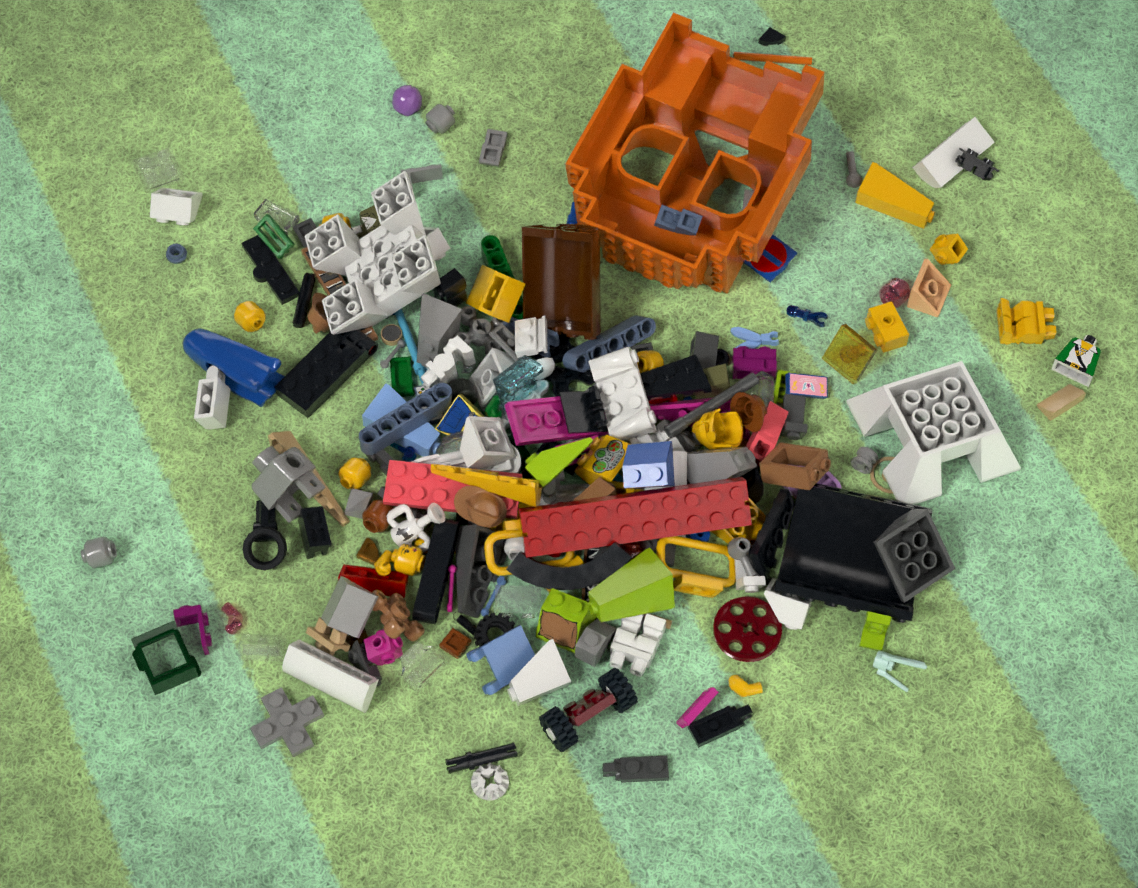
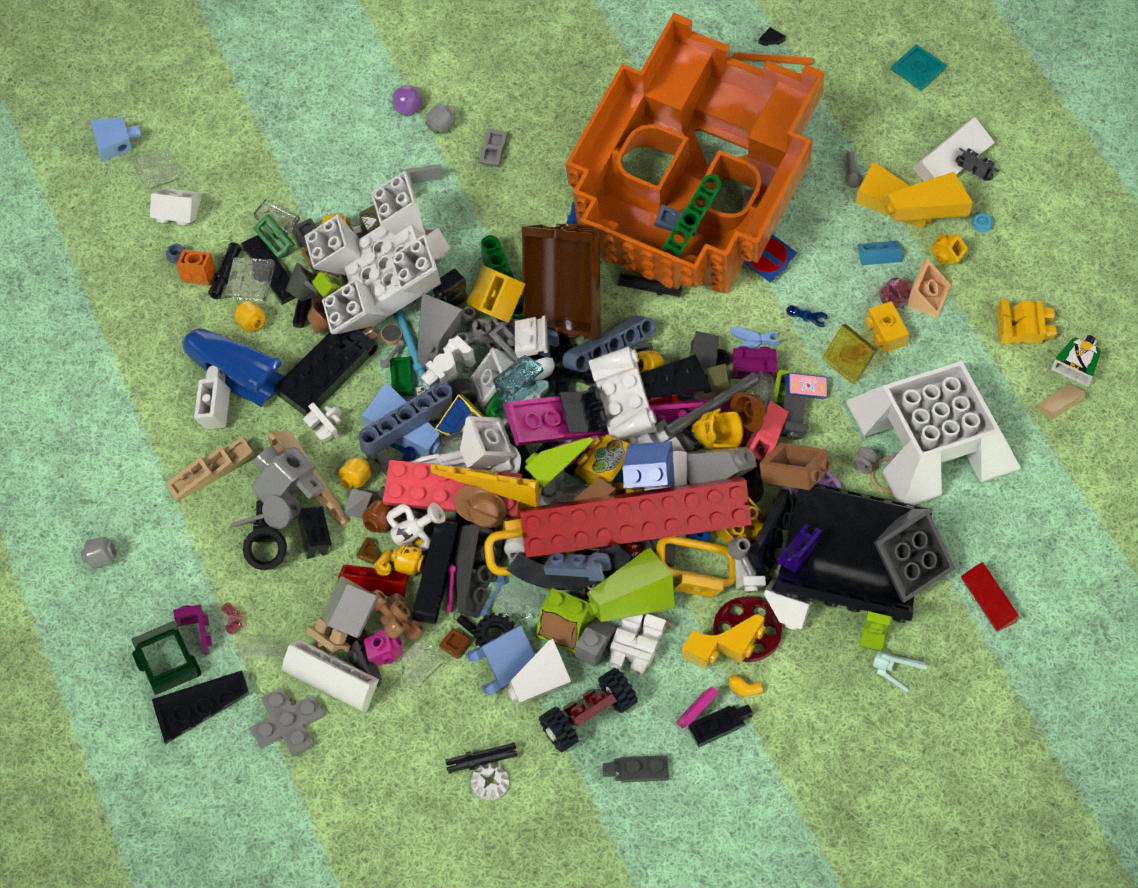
none -> light blue torso [91,117,141,162]
none -> black wing [152,670,249,745]
none -> tan slope [165,436,256,501]
none -> orange head [176,249,216,285]
none -> black pin [208,242,242,299]
none -> clear plate [225,258,275,301]
none -> light grey piece [231,495,291,529]
none -> flat silver slope [286,263,320,302]
none -> white hips [303,403,342,443]
none -> lime slope [312,272,345,298]
none -> sand blue plate [543,552,611,582]
none -> black pin [618,273,683,298]
none -> green beam [661,174,721,258]
none -> yellow arch [682,615,766,669]
none -> dark purple hinge [776,524,822,573]
none -> dark azure slope [857,240,903,266]
none -> yellow slope [884,172,973,221]
none -> teal tile [891,44,947,91]
none -> red slope [961,562,1019,632]
none -> medium azure tile [971,213,993,233]

